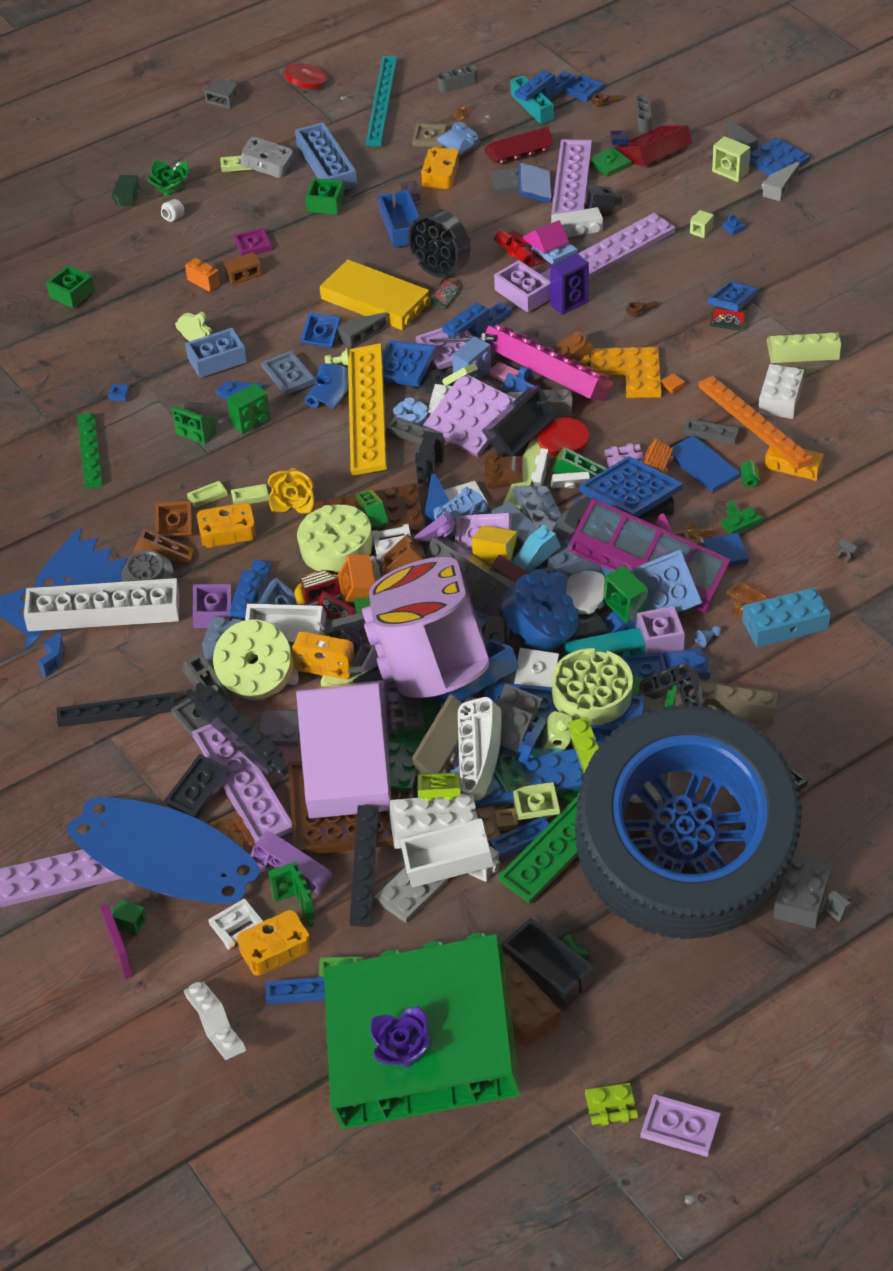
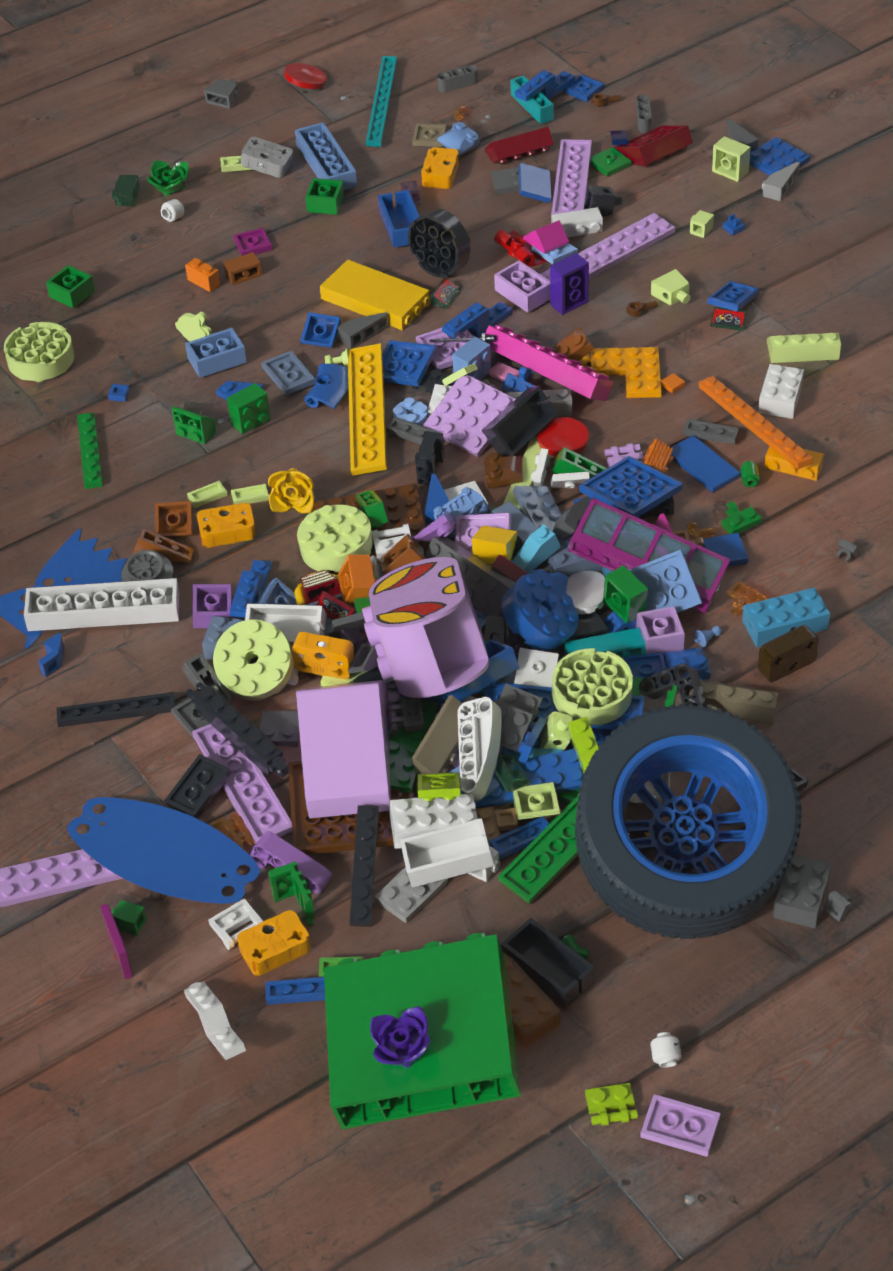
none -> yellowish green brick [4,322,74,382]
none -> yellowish green torso [651,269,691,305]
none -> white head [651,1032,681,1068]
none -> dark brown axle [758,625,819,683]

